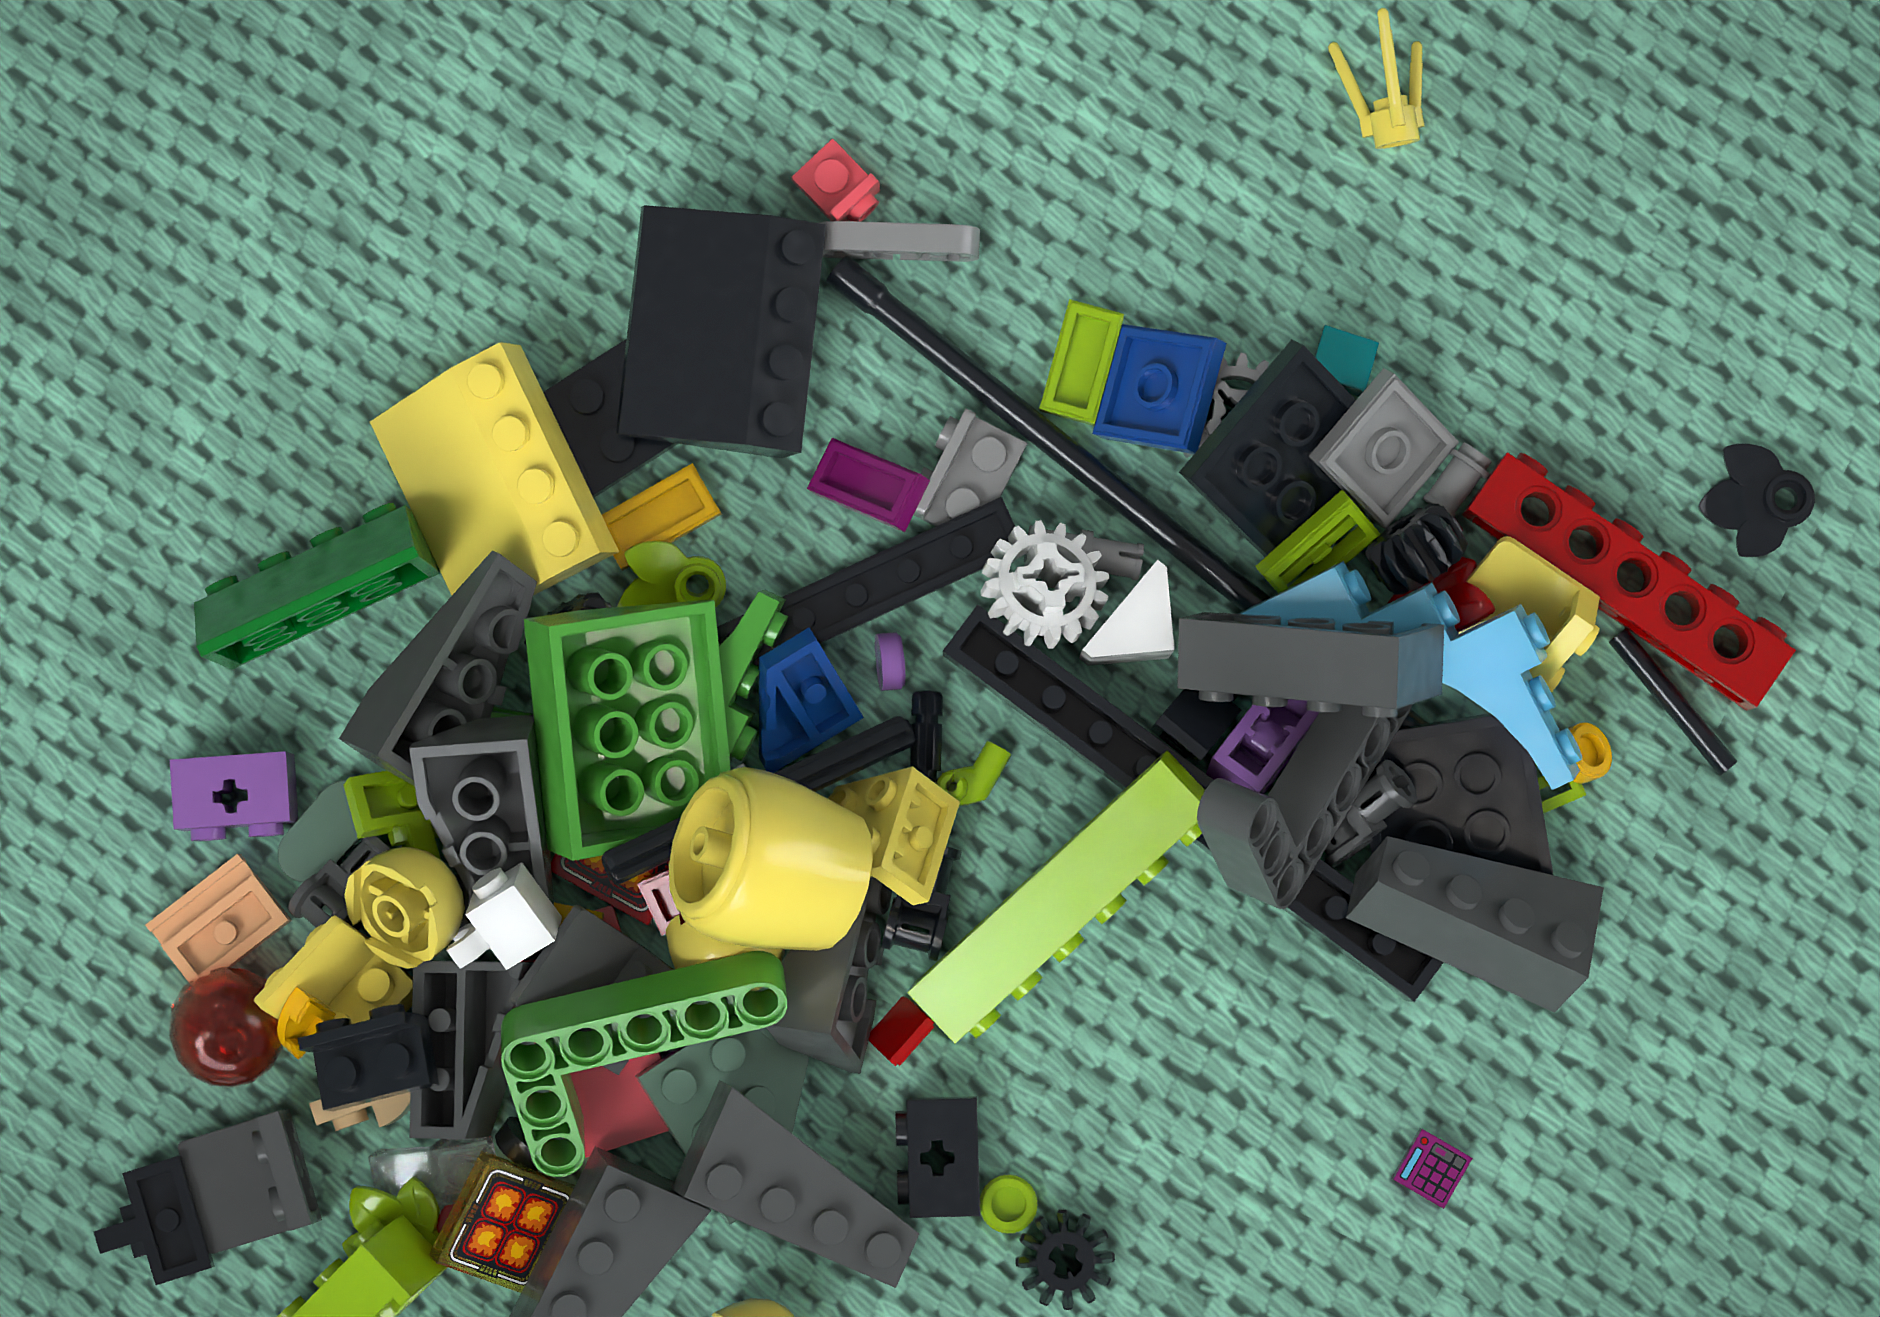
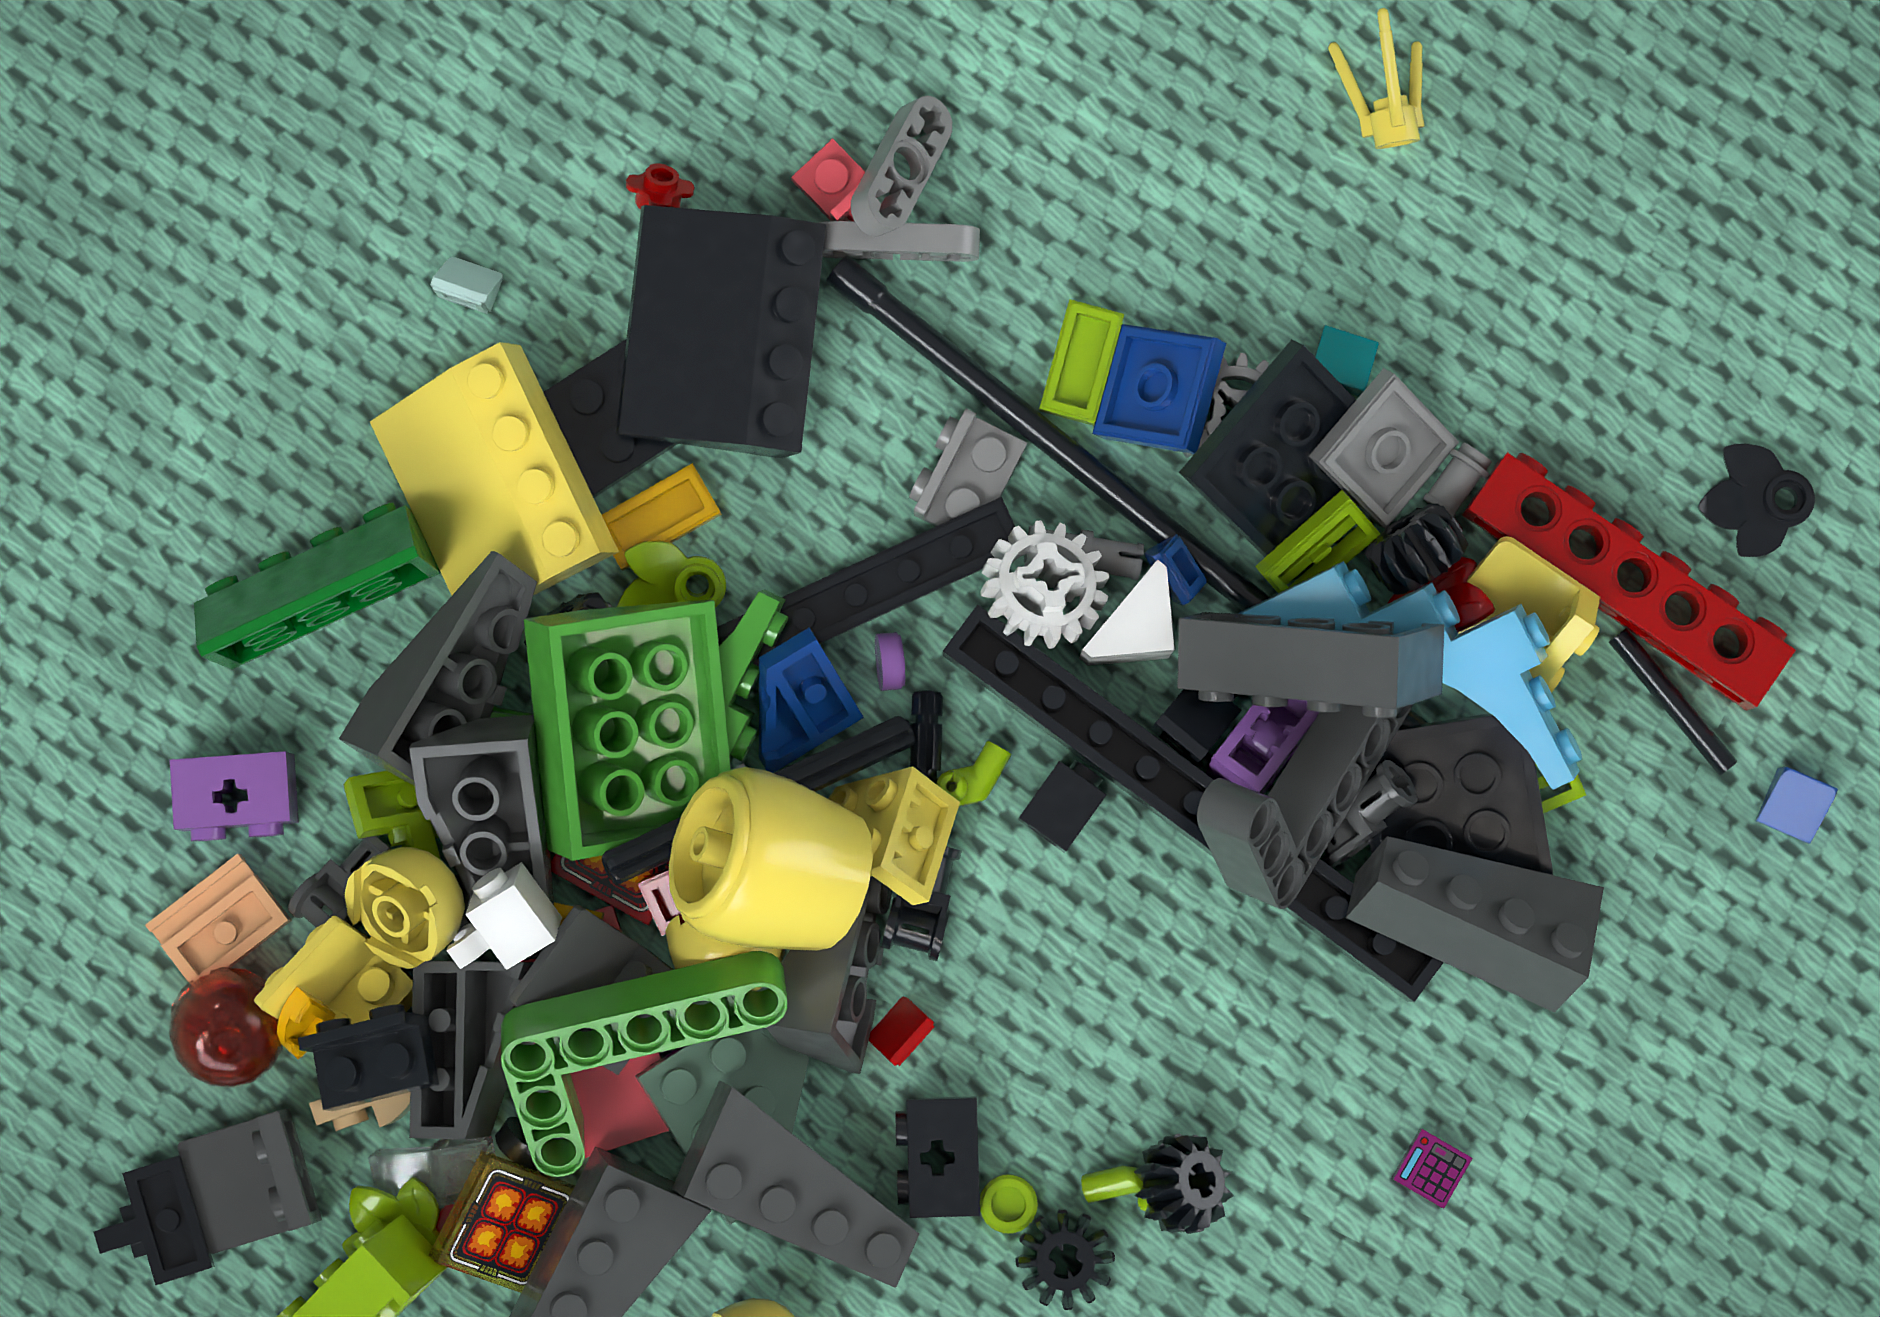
sand green tile [278,781,360,882] -> none
magenta tile [807,438,930,532] -> none
lime brick [907,750,1205,1044] -> none
yellow tile [1568,723,1612,784] -> none
none -> light aqua slope [430,257,503,314]
none -> red plate [626,163,695,209]
none -> light grey beam [851,96,952,237]
none -> black brick [1018,760,1107,853]
none -> lime arm [1081,1165,1148,1211]
none -> black gear [1134,1134,1234,1234]
none -> blue slope [1144,534,1207,605]
none -> slope [1755,766,1838,844]

